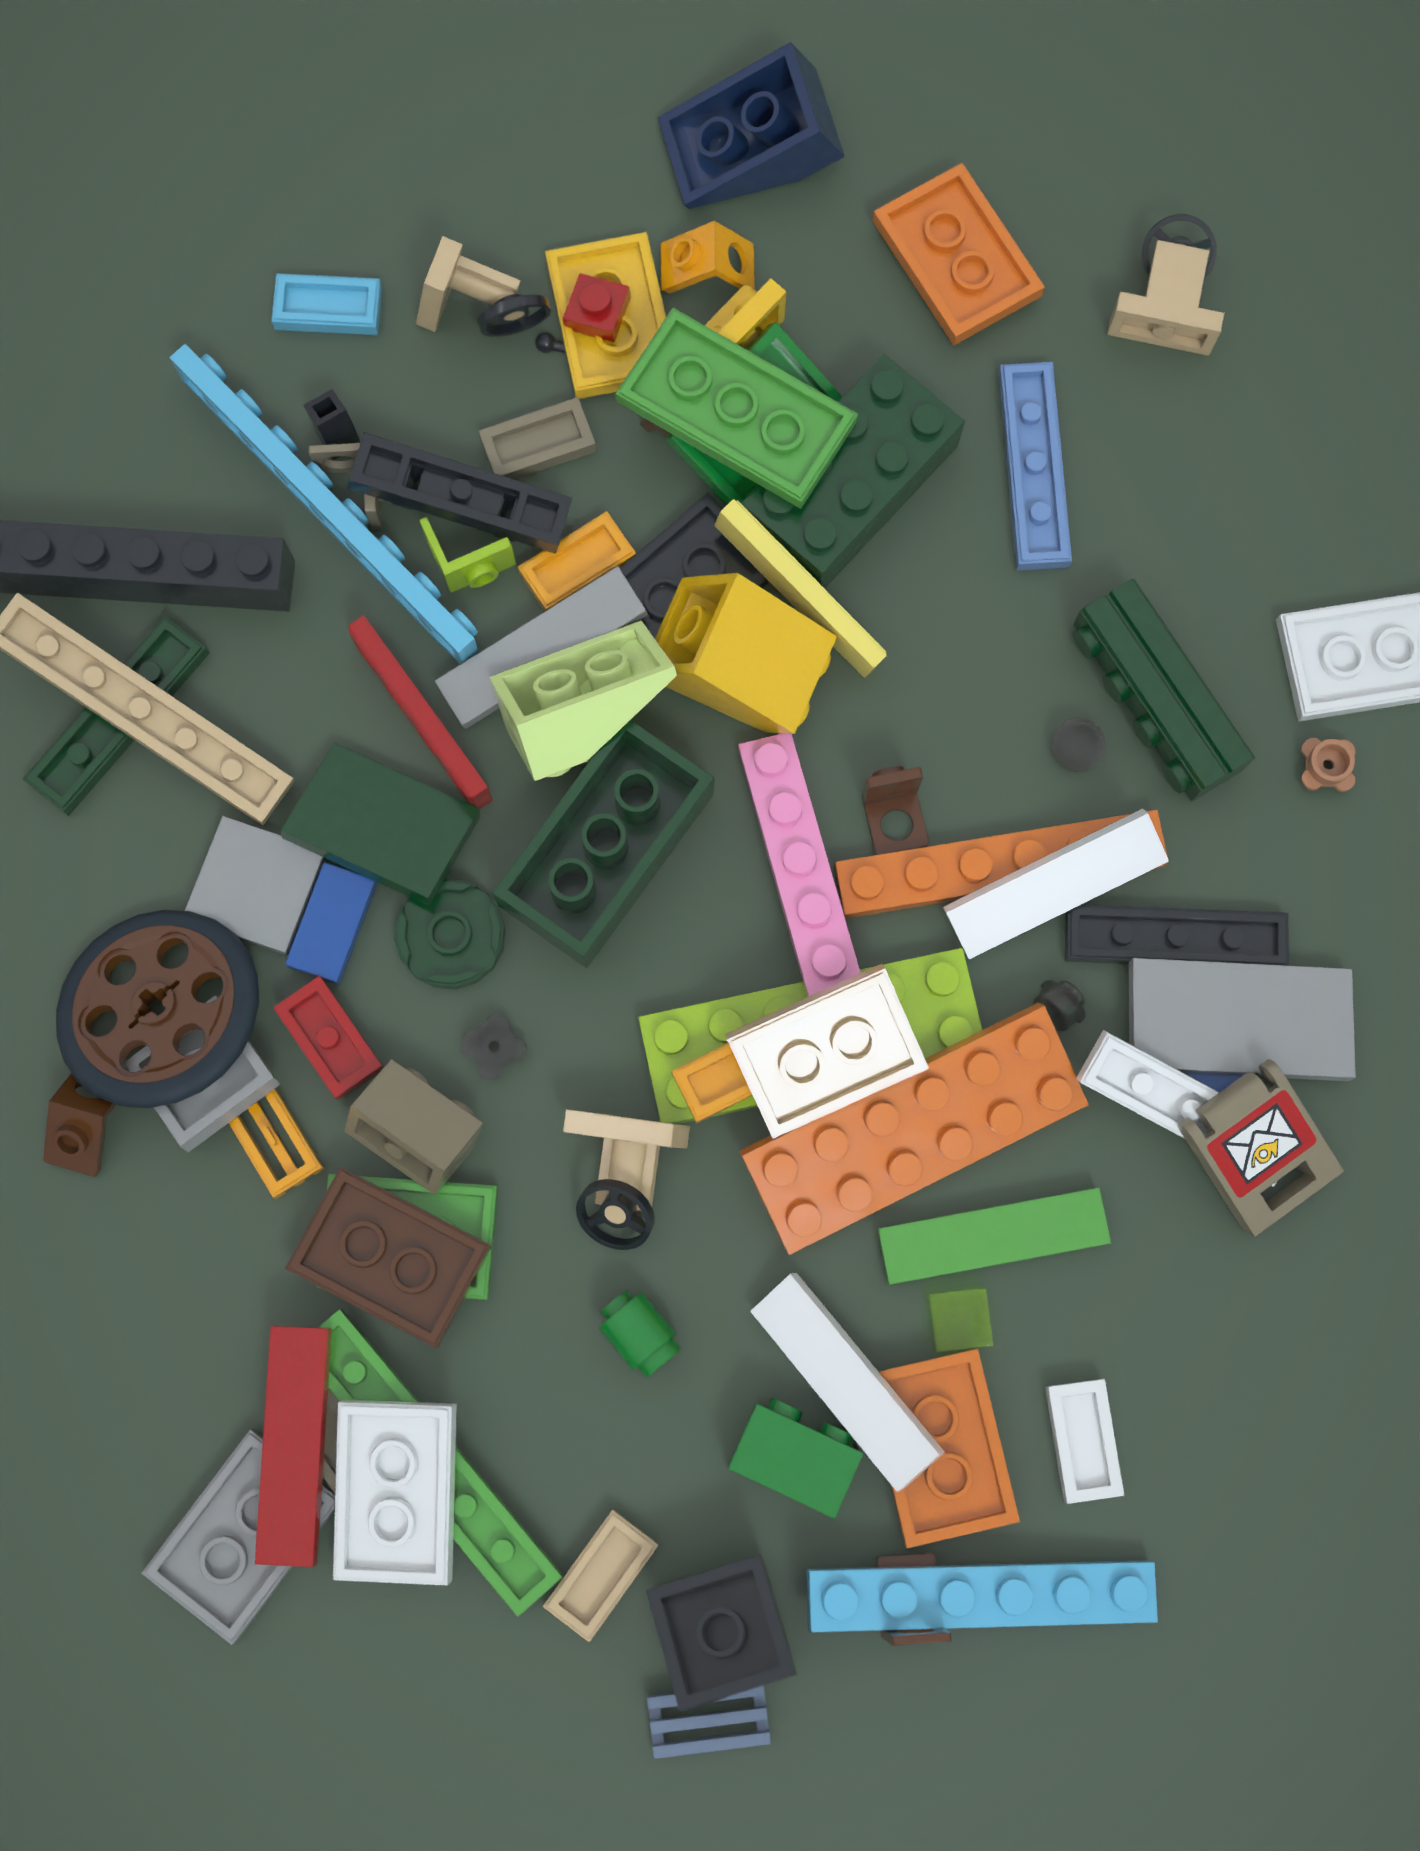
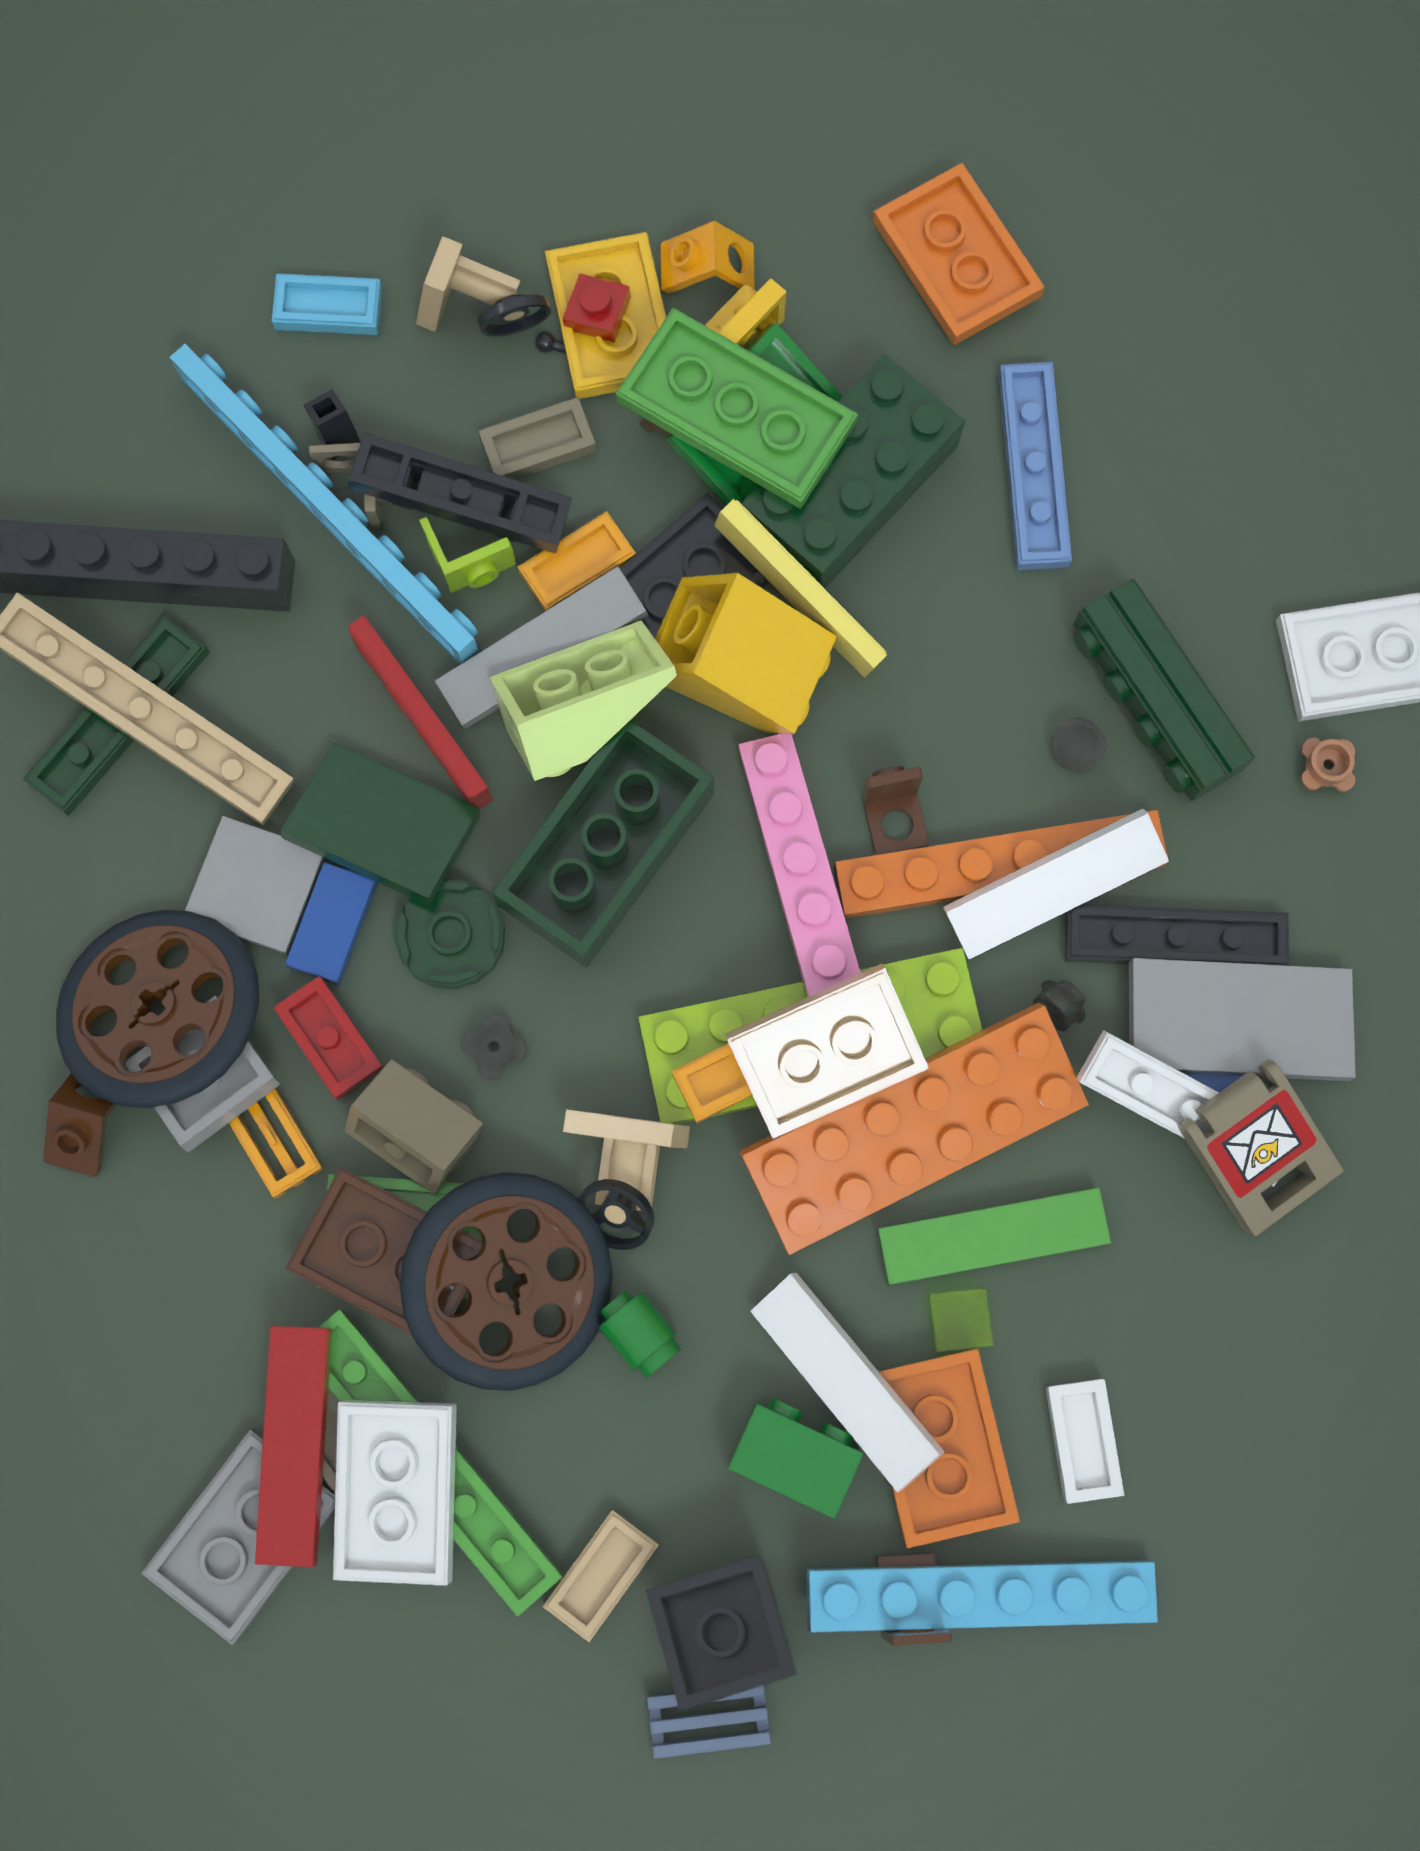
dark blue slope [658,42,845,209] -> none
tan piece [1107,214,1224,356] -> none
none -> wedge [400,1172,613,1391]

